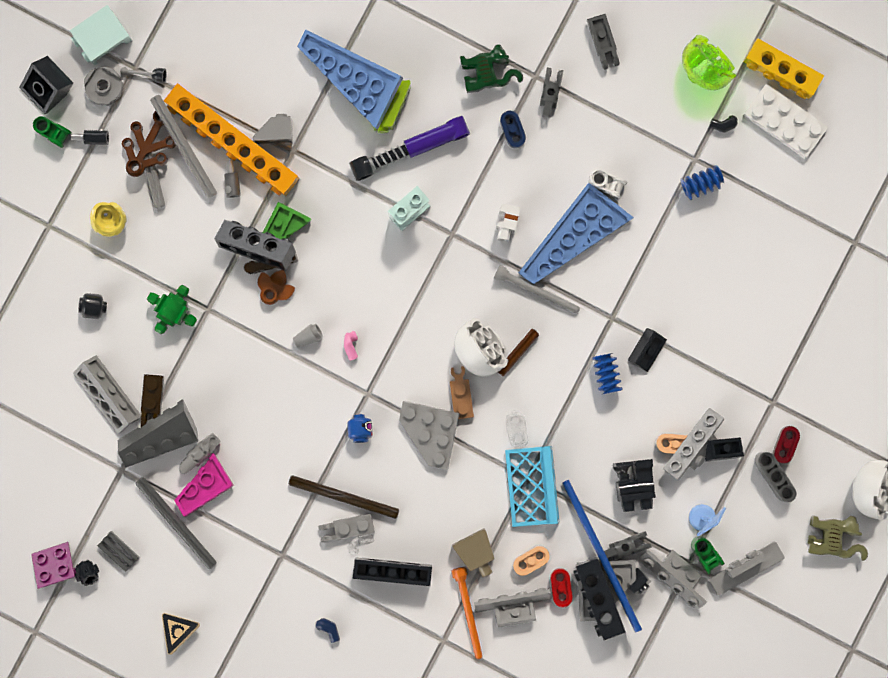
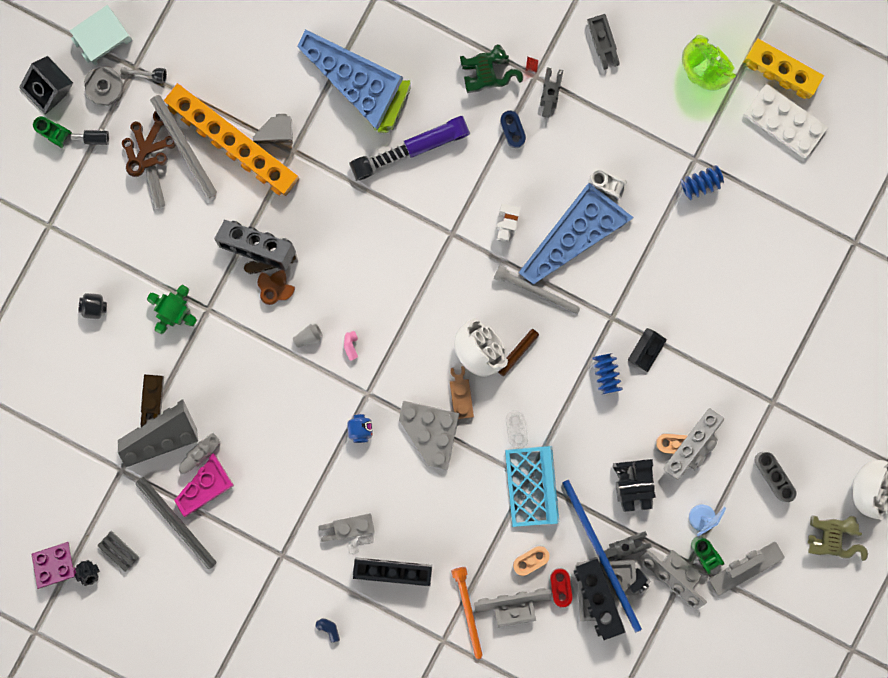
light grey fence [73,355,141,434] -> none
light yellow piece [90,202,127,237] -> none
black piece [162,613,200,655] -> none
flat silver piece [224,160,241,198] -> none
bright green wing [262,202,311,239] -> none
dark brown axle [288,475,399,519] -> none
light aqua panel [388,186,430,231] -> none
dark tan torso [452,528,495,578] -> none
black slope [705,437,744,462] -> none
black arm [709,115,738,133] -> none
dark red plate [773,426,800,463] -> none
none -> clear red piece [525,56,539,72]

